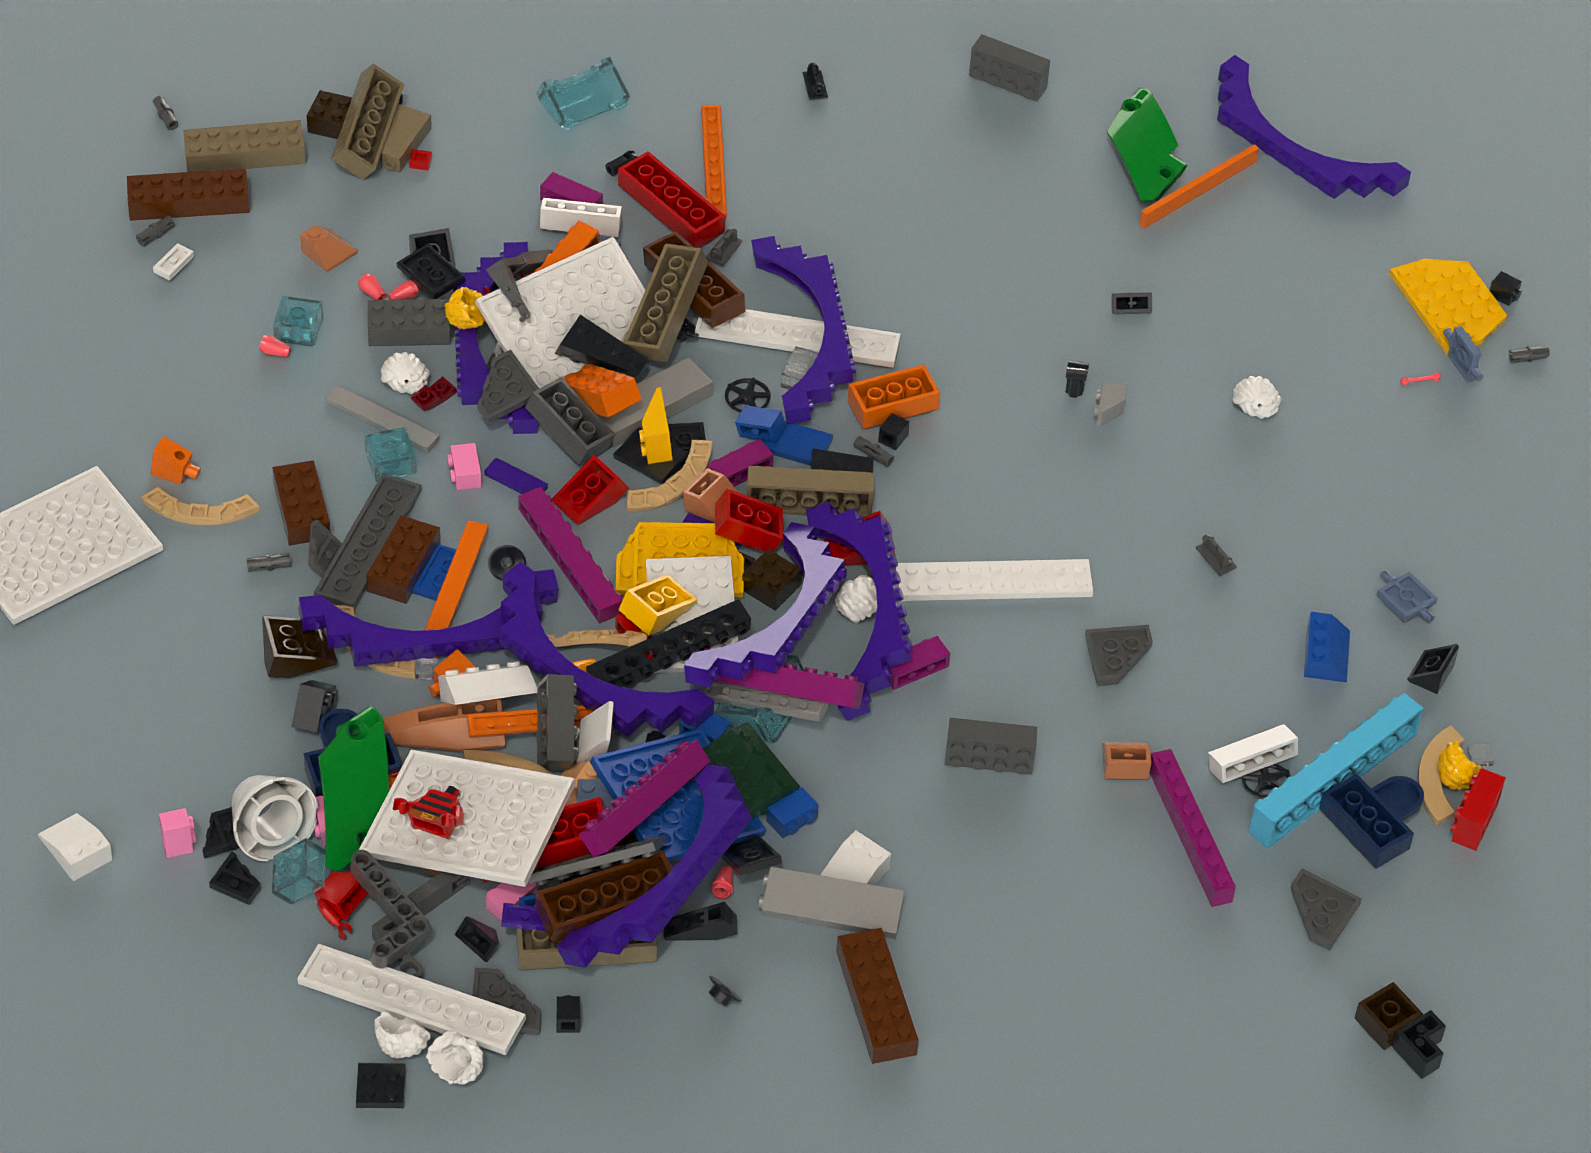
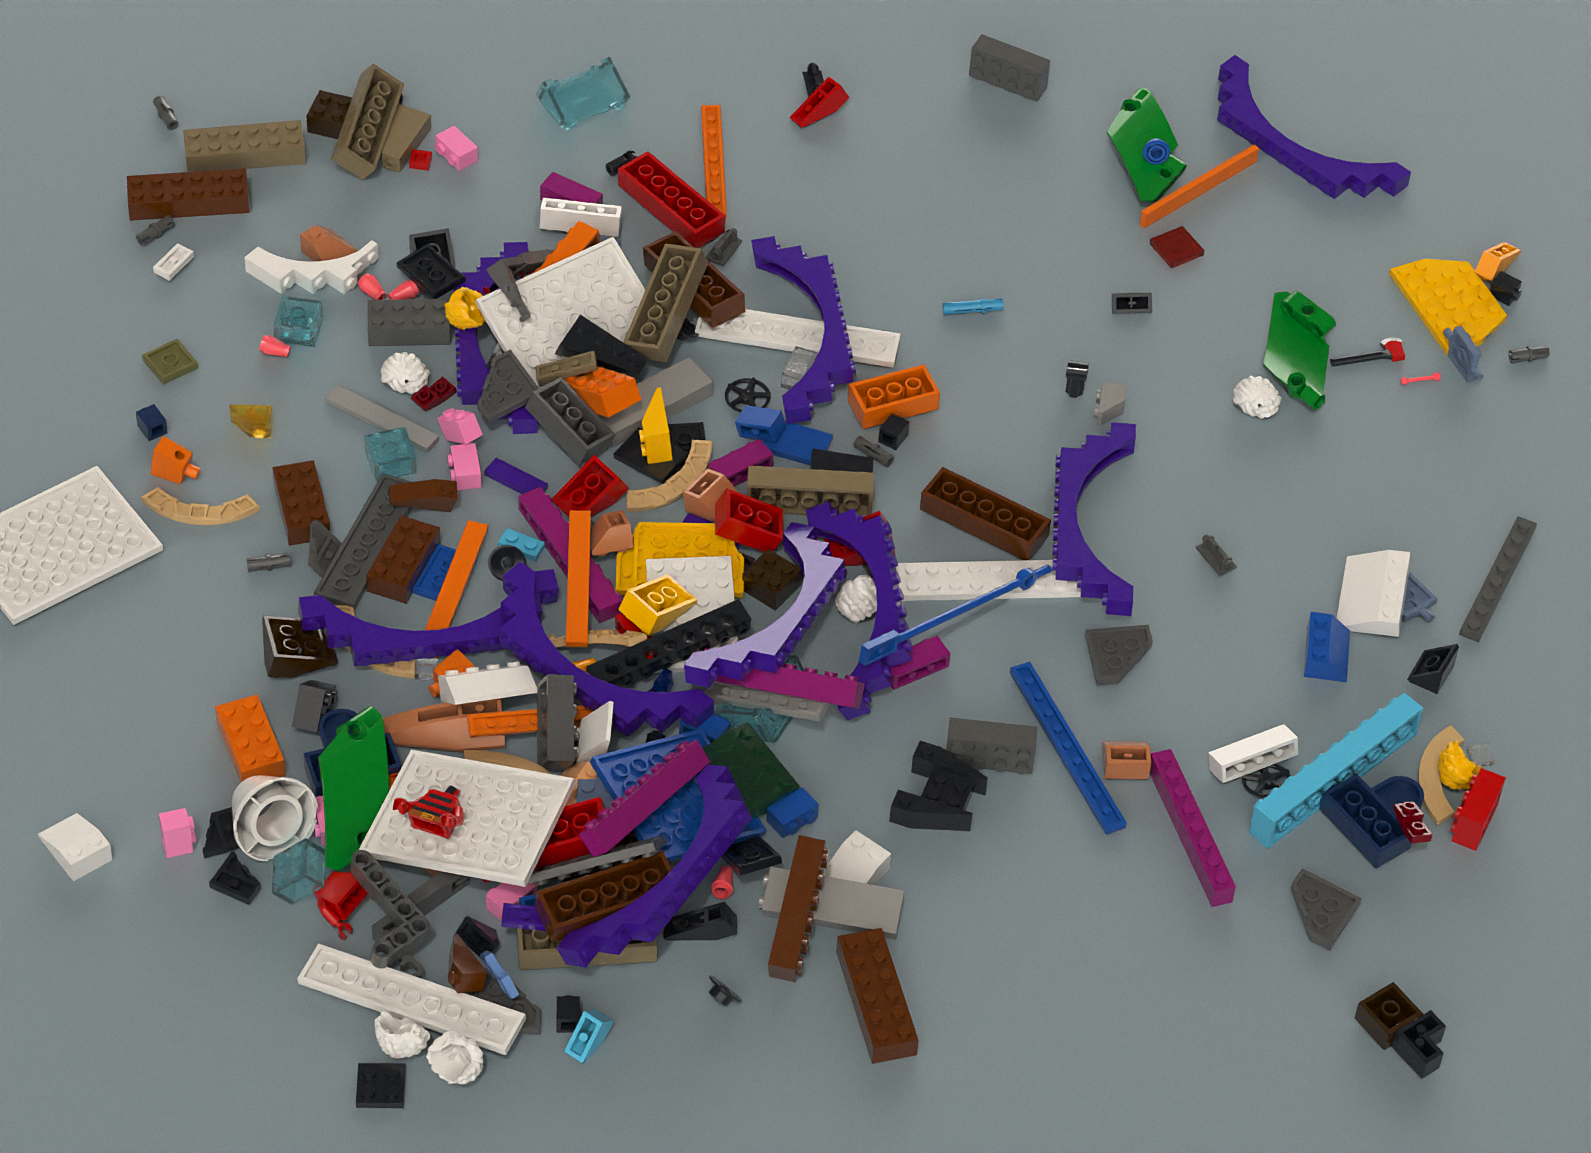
none -> dark blue brick [136,404,167,441]
none -> olive tile [142,339,199,385]
none -> orange brick [215,694,286,782]
none -> clear yellow slope [230,404,273,438]
none -> white arch [244,240,379,294]
none -> reddish brown slope [389,479,458,512]
none -> bright pink brick [435,126,478,171]
none -> bright pink brick [437,408,483,444]
none -> reddish brown slope [448,934,487,993]
none -> medium blue tile [480,950,519,999]
none -> medium azure plate [498,528,545,562]
none -> dark tan tile [535,351,598,385]
none -> medium azure slope [564,1009,614,1063]
none -> orange tile [566,510,591,647]
none -> nougat slope [590,510,634,557]
none -> clear blue plate [647,668,674,693]
none -> reddish brown brick [768,835,829,982]
none -> red slope [789,77,850,128]
none -> blue bar [859,564,1052,666]
none -> black wedge [889,740,988,831]
none -> reddish brown brick [920,467,1051,560]
none -> dark azure pin [942,298,1004,315]
none -> blue plate [1010,661,1127,834]
none -> dark purple arch [1052,422,1136,616]
none -> blue brick [1143,138,1170,165]
none -> clear red tile [1149,226,1205,269]
none -> green panel [1263,290,1336,410]
none -> piece [1330,337,1406,366]
none -> white slope [1337,550,1410,637]
none -> dark red slope [1393,802,1433,844]
none -> dark grey plate [1459,516,1537,643]
none -> light orange slope [1475,242,1521,281]

